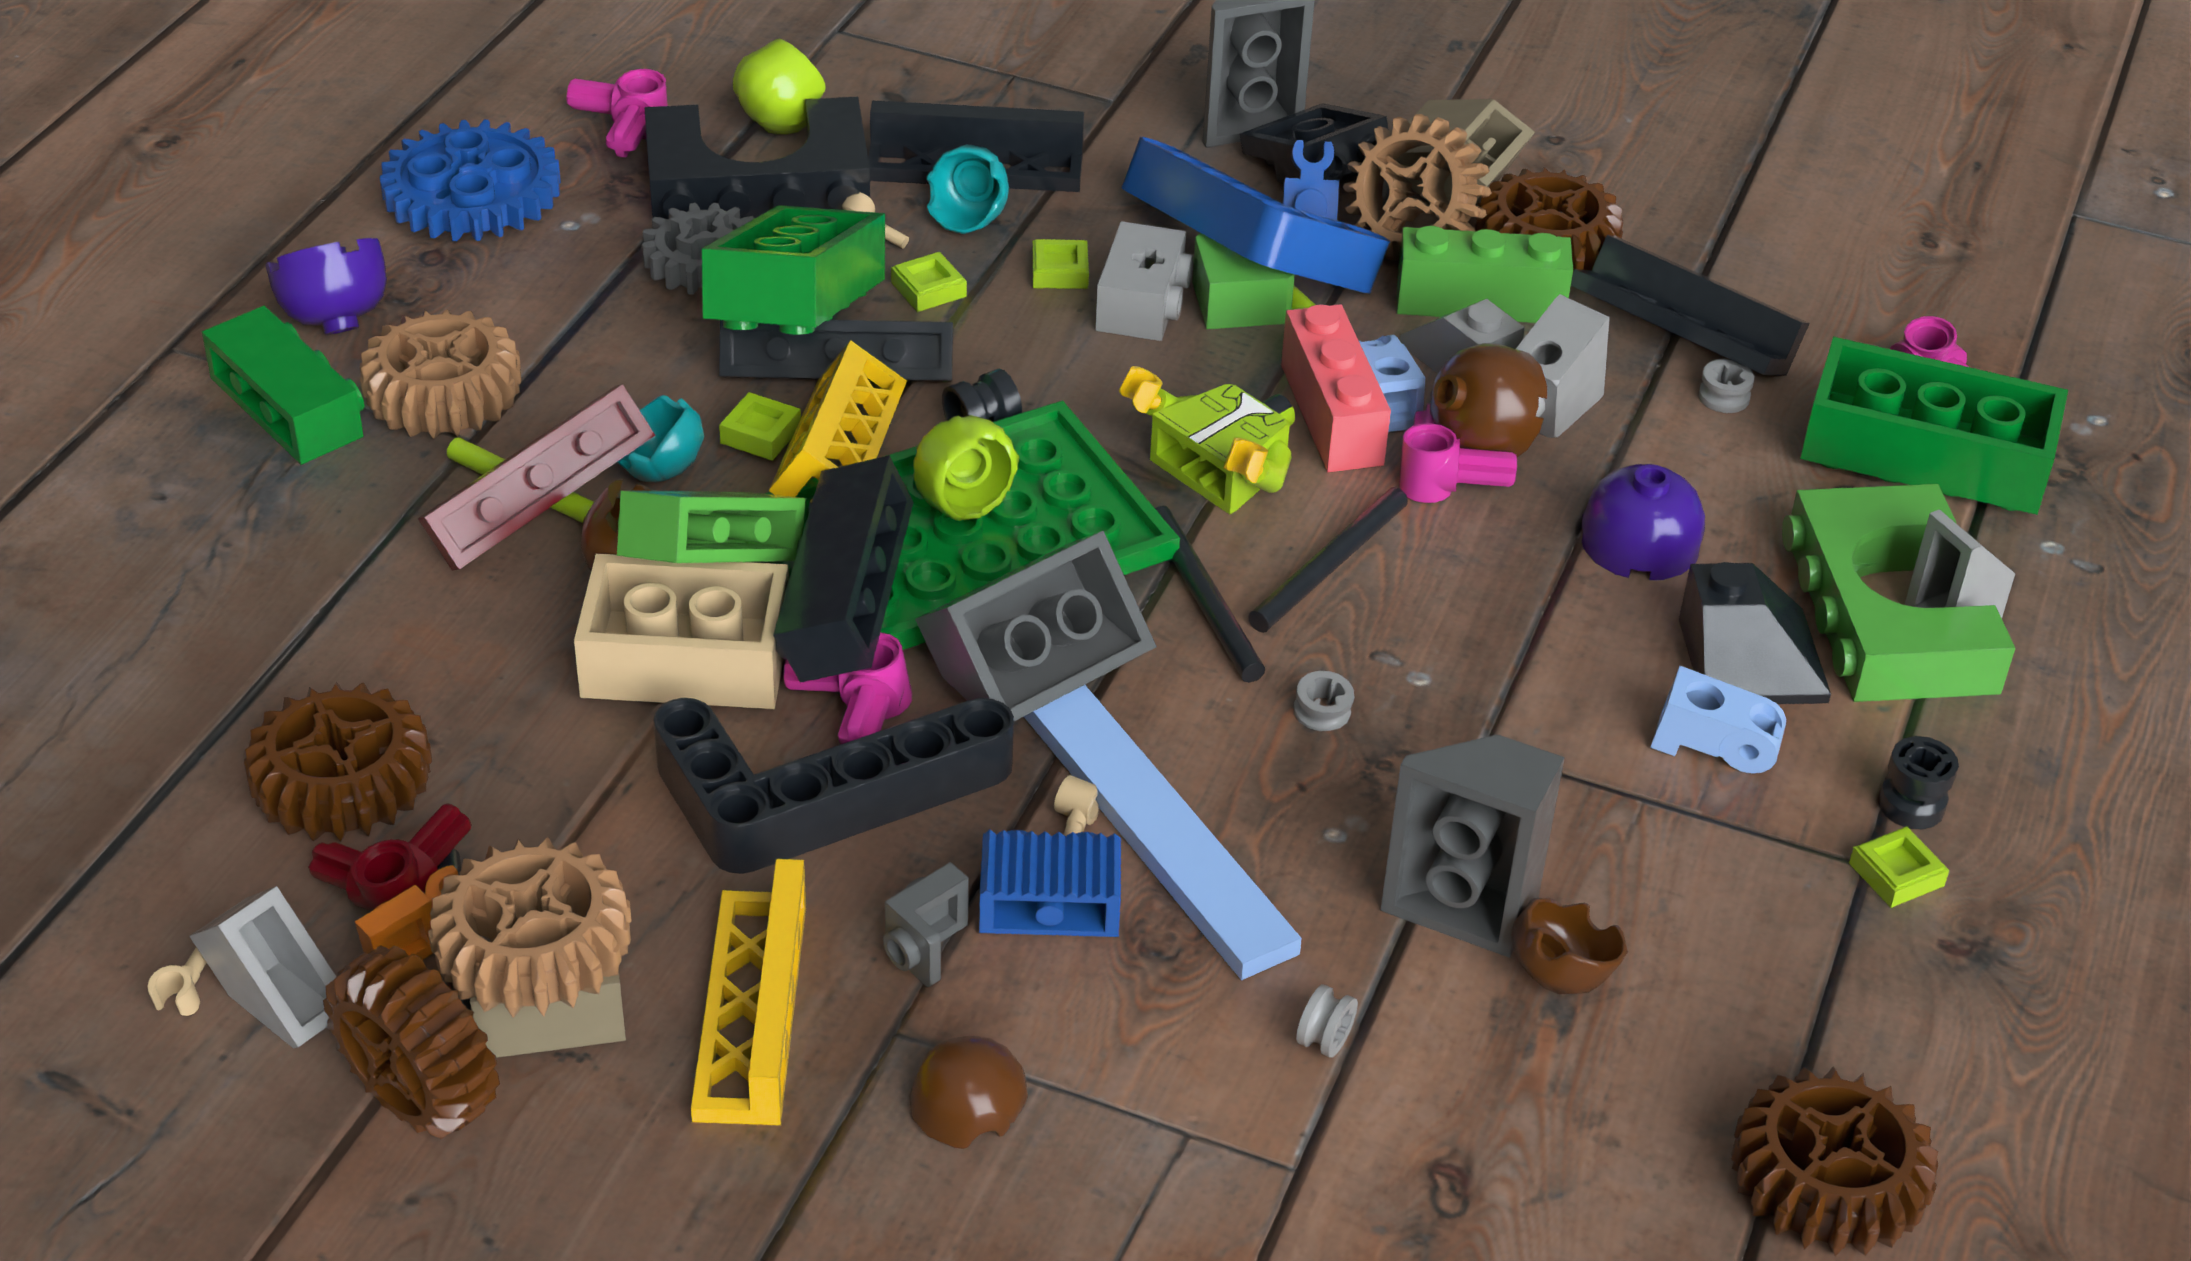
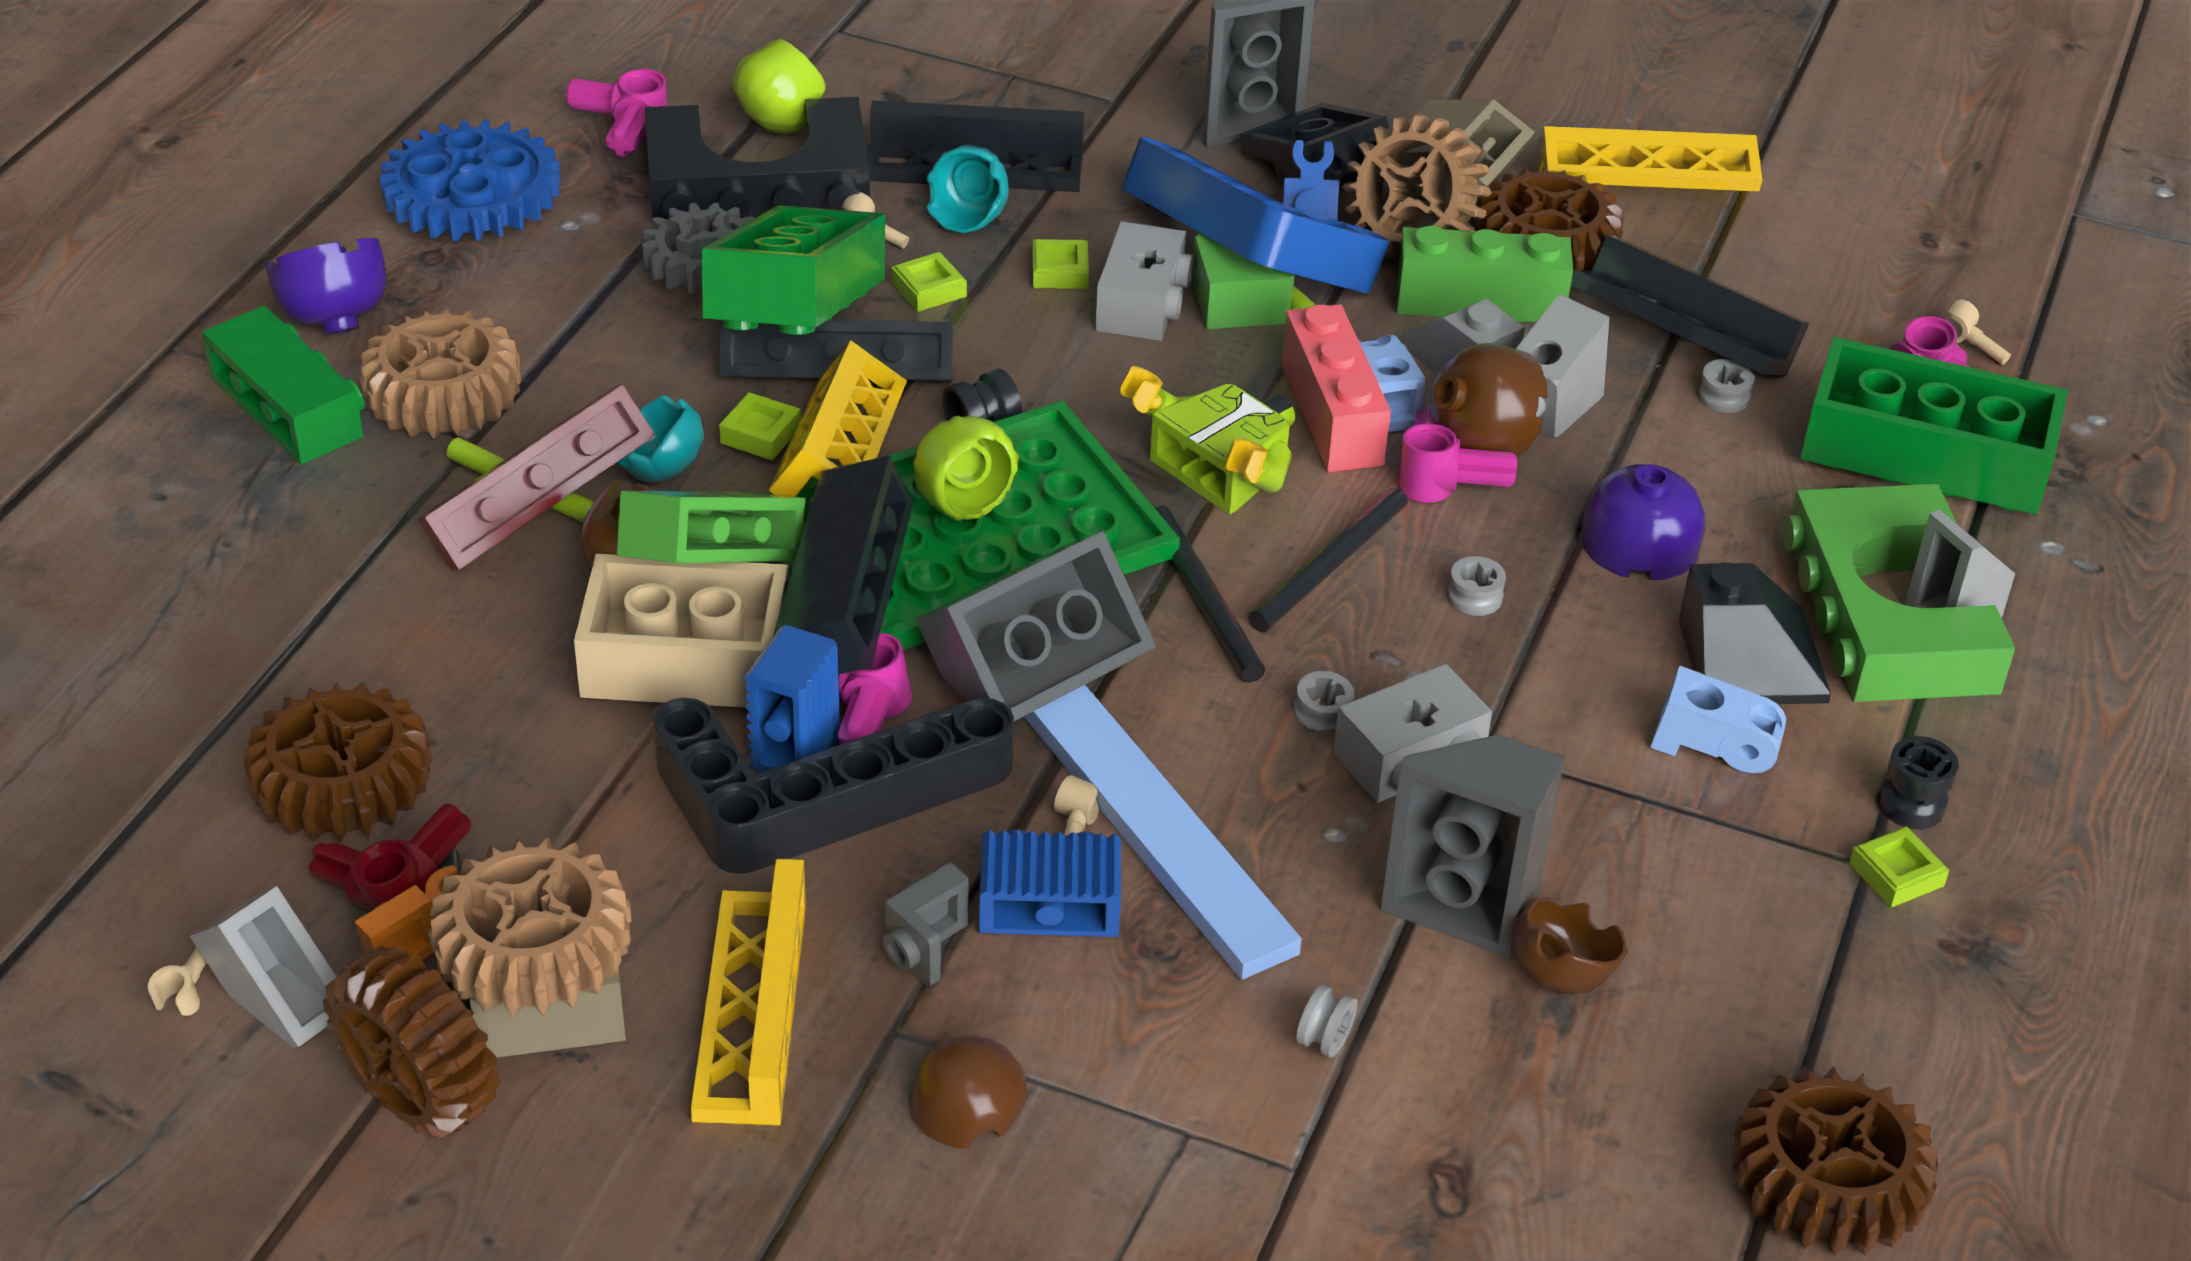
none -> blue brick [744,625,840,773]
none -> light grey brick [1333,664,1492,803]
none -> light grey bush [1447,556,1507,616]
none -> yellow fence [1537,126,1763,192]
none -> tan hand [1945,299,2011,365]

